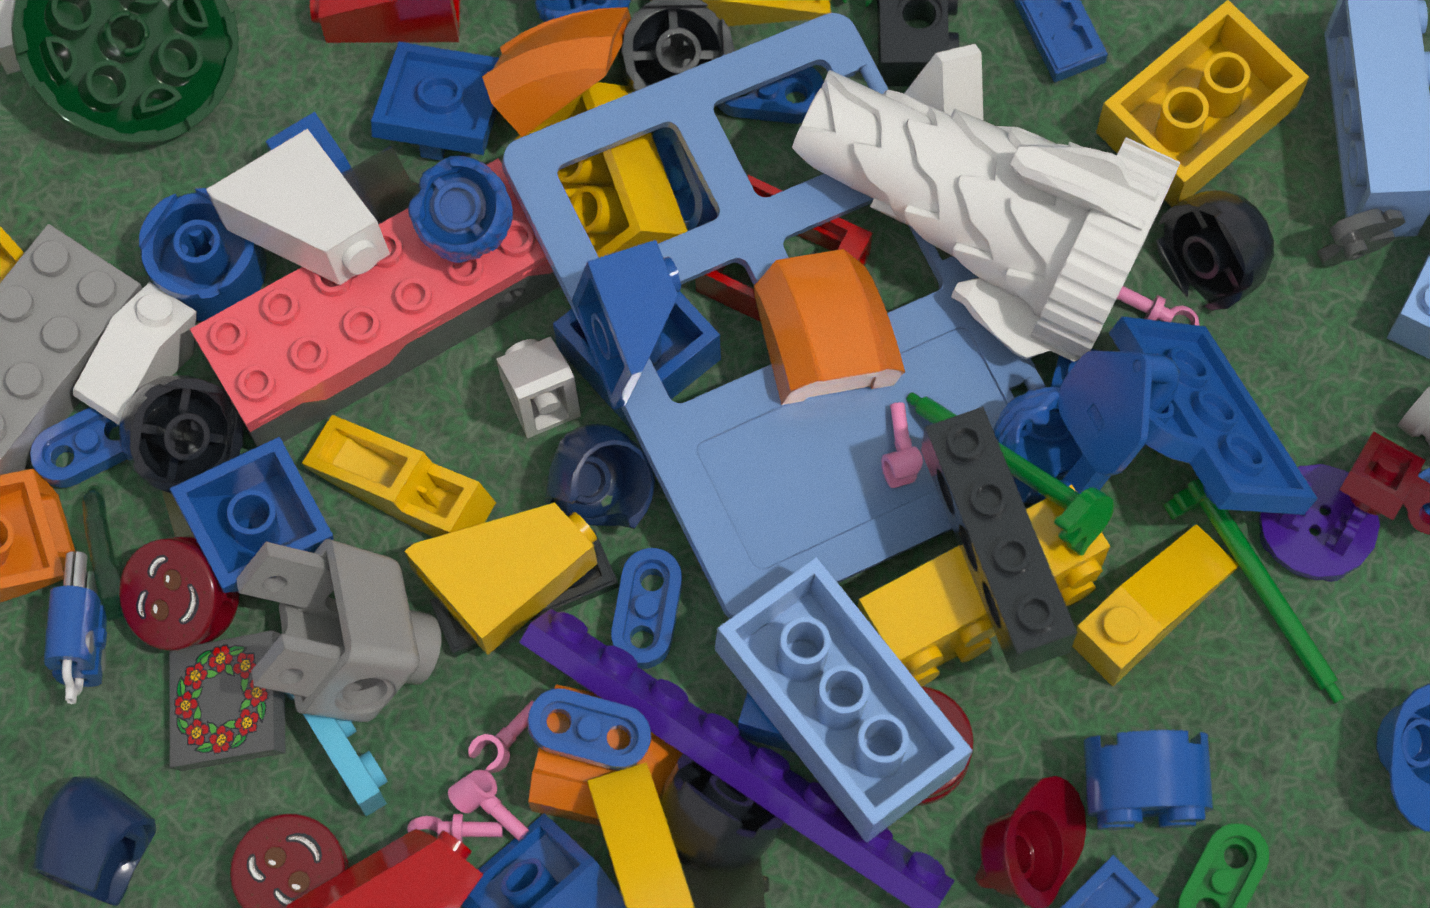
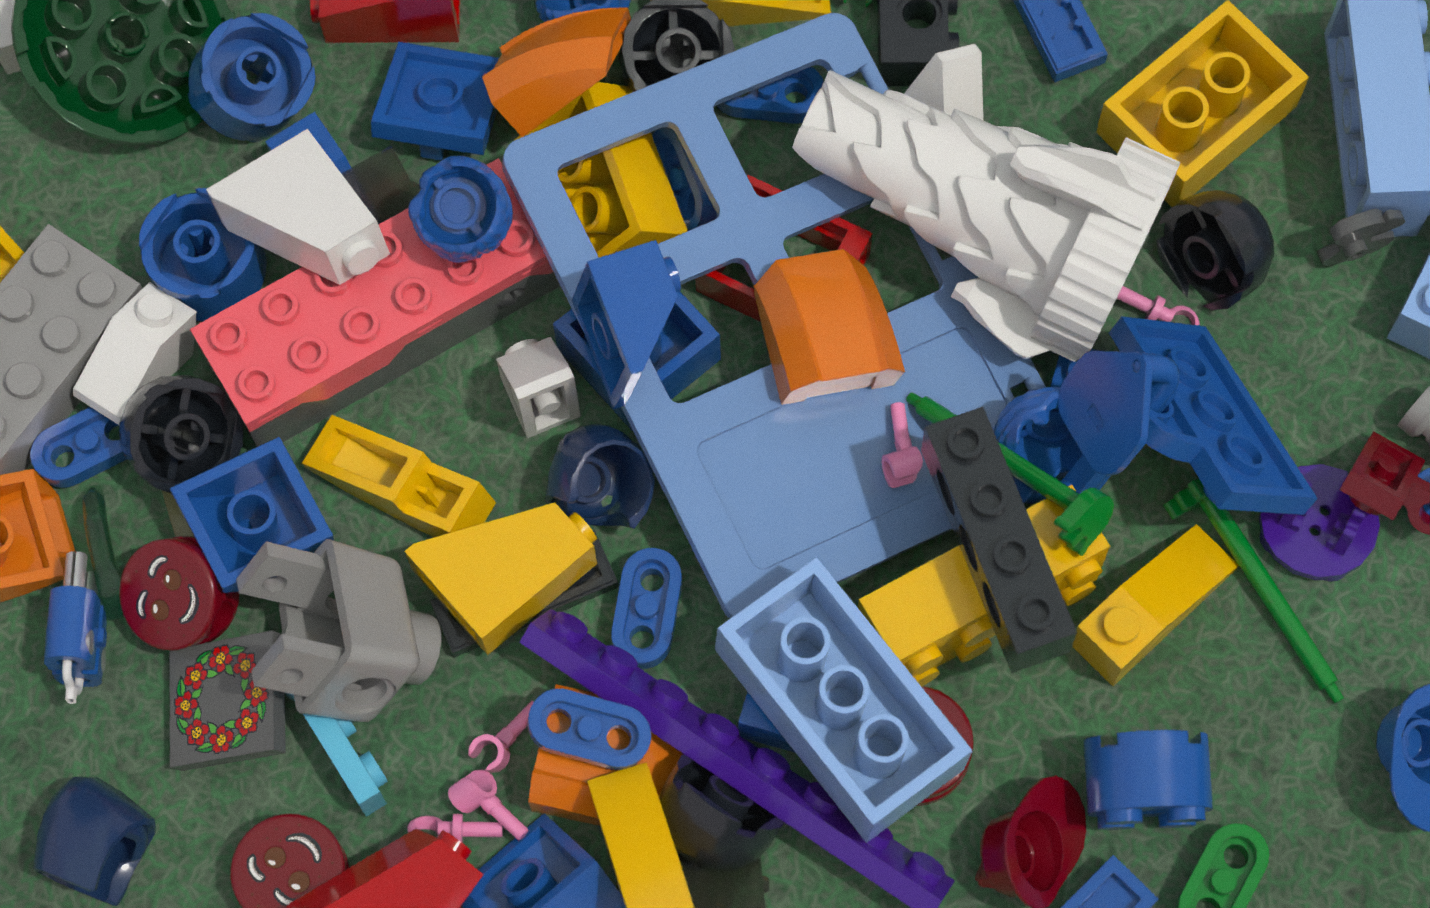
none -> blue brick [188,13,315,142]

